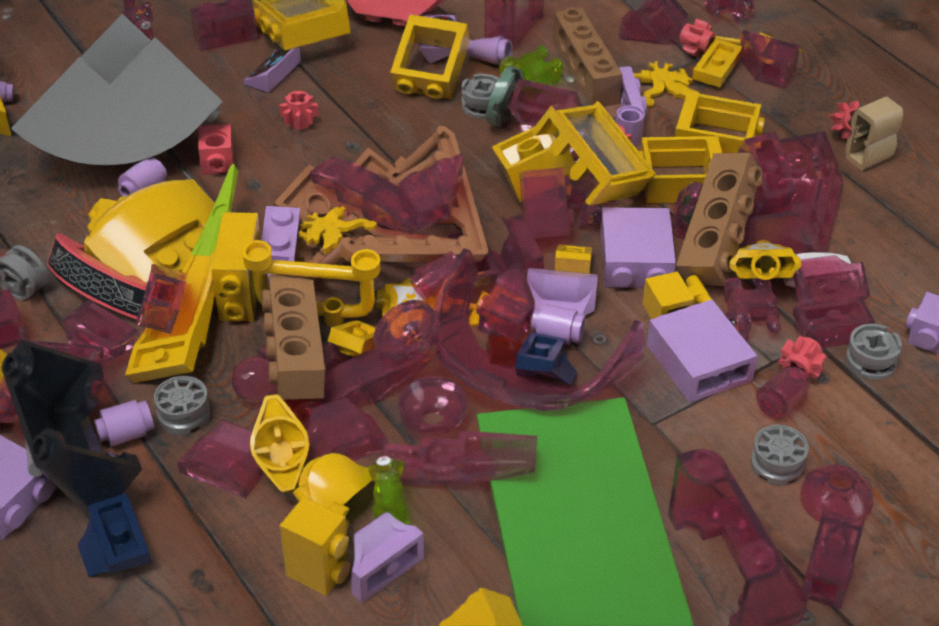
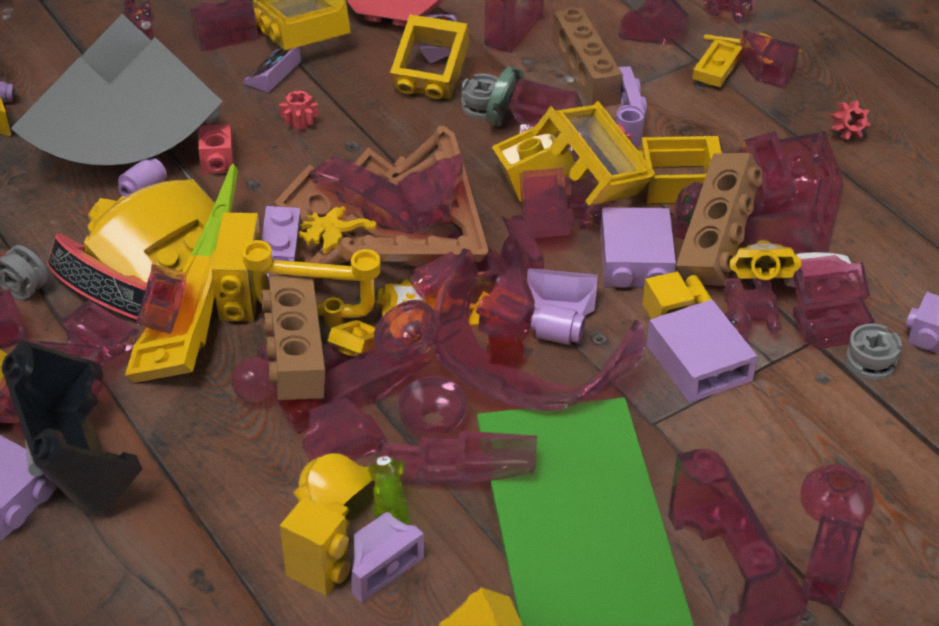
dark blue slope [77,493,151,577] -> none
lavender brick [94,400,154,447] -> none
light grey wheel [154,376,210,435] -> none
clear pink slope [177,420,264,499] -> none
yellow hat [250,394,309,493] -> none
lavender cone [467,36,513,66] -> none
clear neon green animal [499,45,563,92] -> none
dark blue slope [515,332,577,386] -> none
yellow slope [555,245,593,274] -> none
yellow piece [633,61,700,108] -> none
yellow window [675,92,765,155] -> none
coral gear [679,19,716,58] -> none
light grey wheel [750,425,809,486] -> none
clear pink brick [756,367,810,419] -> none
coral gear [778,336,827,382] -> none
tan brick [846,96,903,171] -> none

